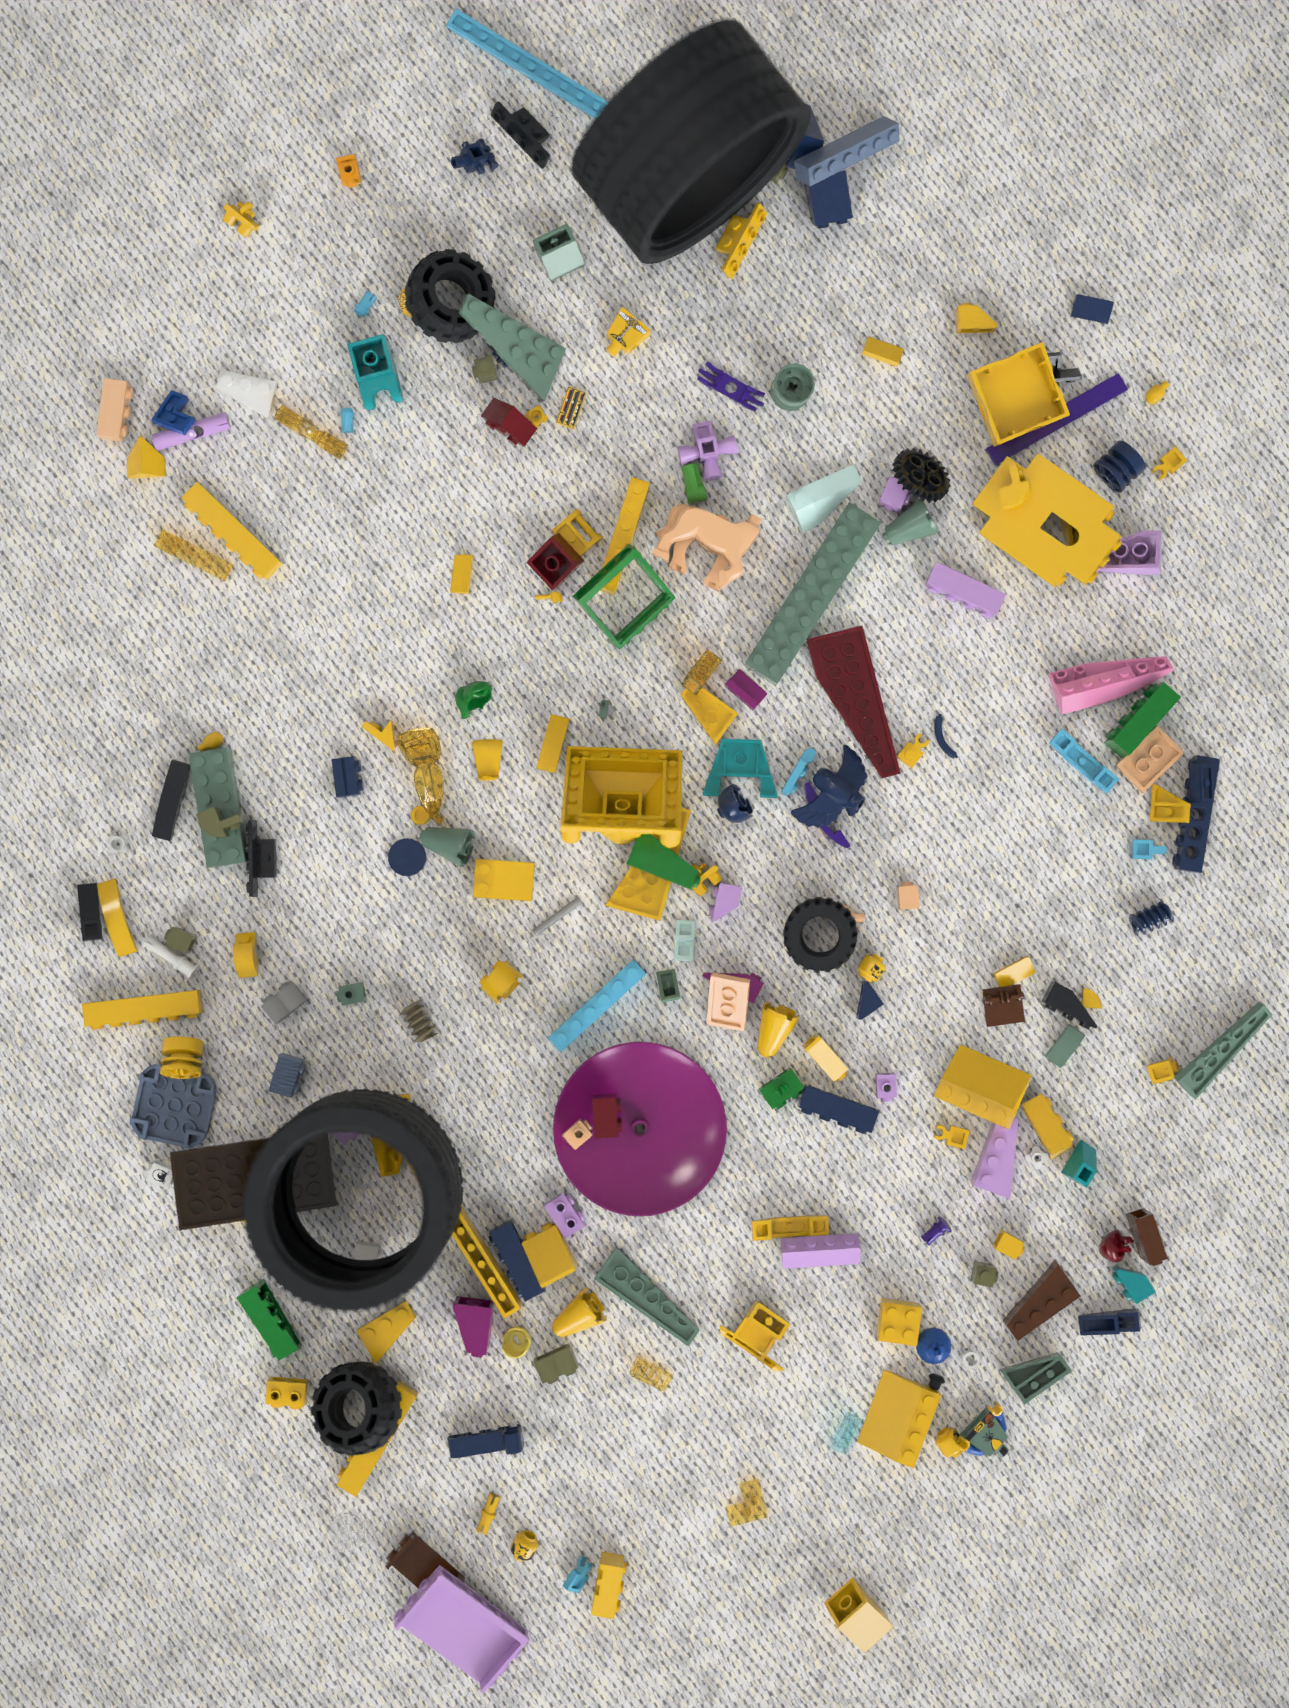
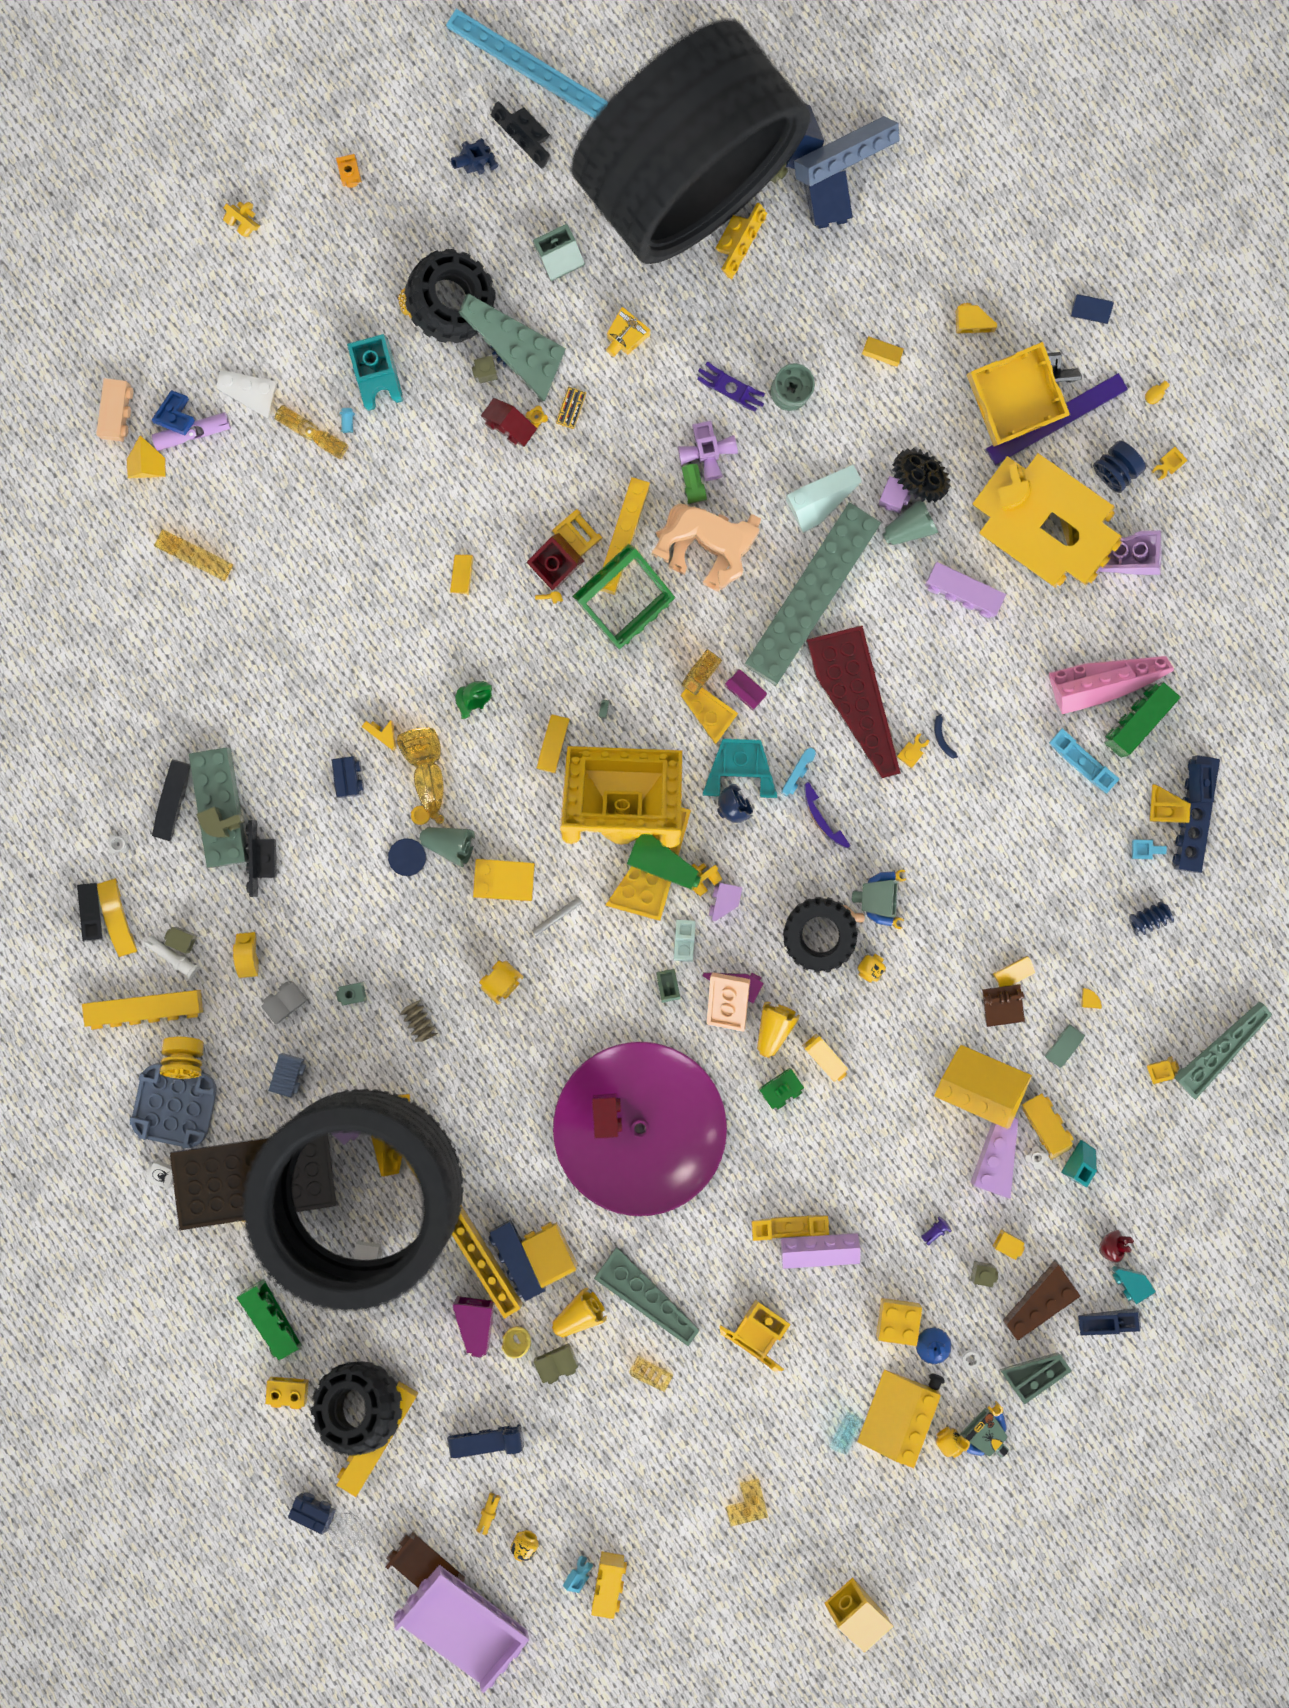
yellow brick [182,482,282,580] -> none
yellow cylinder [197,732,224,752] -> none
medium azure pin [354,291,376,317] -> none
yellow wing [356,1300,416,1364] -> none
yellow piece [472,739,503,781] -> none
lavender brick [544,1192,586,1239] -> none
medium azure brick [548,959,646,1052] -> none
light nougat brick [562,1118,593,1150] -> none
dark blue animal [791,745,868,828] -> none
dark blue brick [798,1084,879,1135] -> none
dark blue slope [856,981,884,1020] -> none
lavender brick [875,1073,897,1102] -> none
light nougat brick [896,882,920,910] -> none
yellow plate [933,1125,970,1149] -> none
black slope [1041,981,1098,1030] -> none
light nougat plate [1115,725,1184,793] -> none
reddish brown brick [1126,1208,1168,1266] -> none
none -> dark blue brick [288,1492,336,1535]
none -> sand green torso [852,870,906,929]

